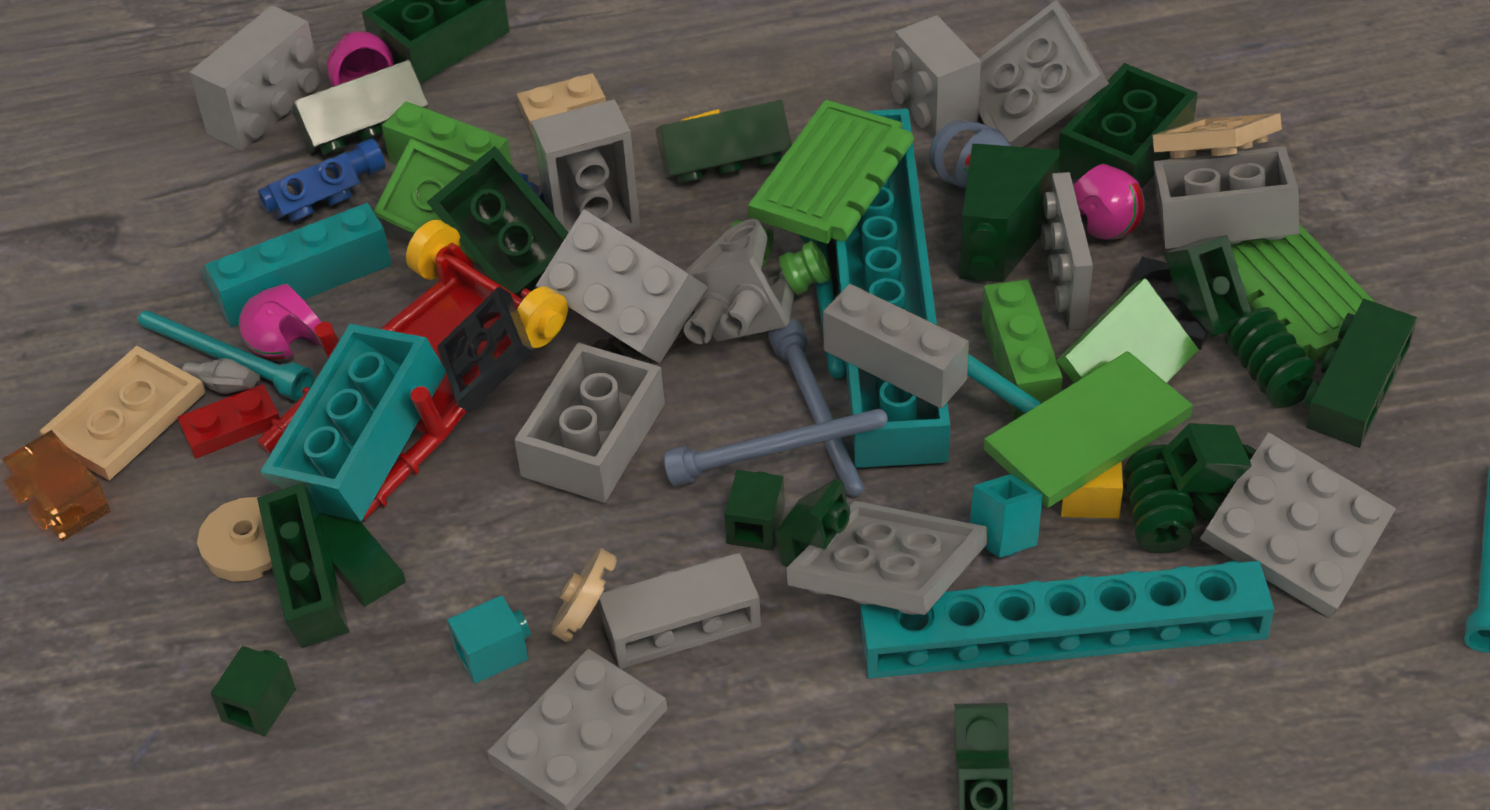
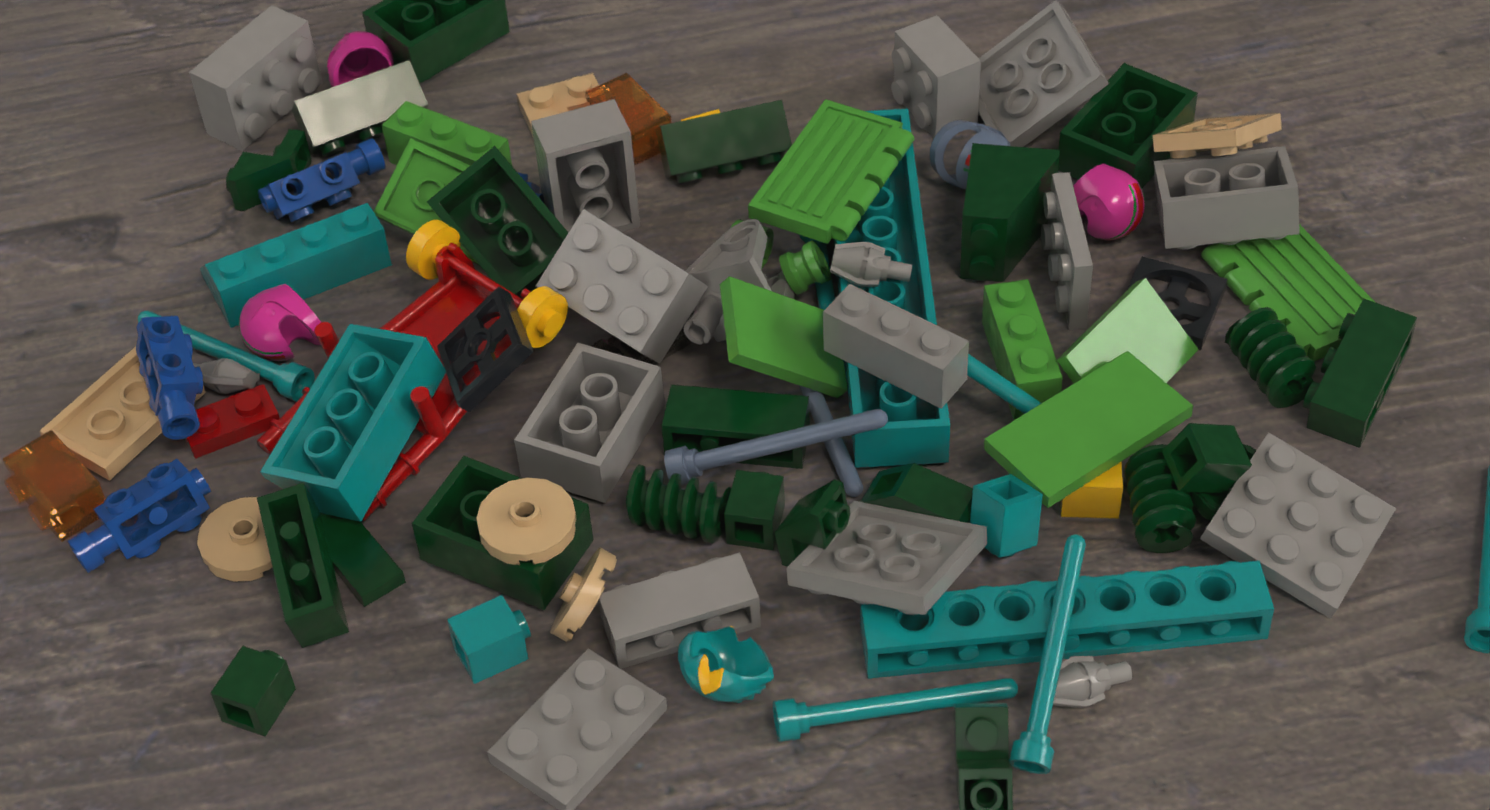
dark green slope [1164,235,1252,336] -> none
none -> blue brick [67,459,211,573]
none -> blue brick [136,316,203,440]
none -> dark green slope [226,129,312,211]
none -> dark green brick [412,456,594,610]
none -> tan plate [476,477,577,565]
none -> clear orange brick [585,73,672,166]
none -> dark green piece [626,464,731,544]
none -> dark green brick [661,384,810,469]
none -> teal hair [678,626,774,703]
none -> bright green tile [720,276,848,398]
none -> teal piece [773,678,1018,742]
none -> light grey piece [830,242,912,287]
none -> dark green slope [861,463,973,523]
none -> teal piece [1009,534,1086,774]
none -> light grey piece [1053,656,1132,708]

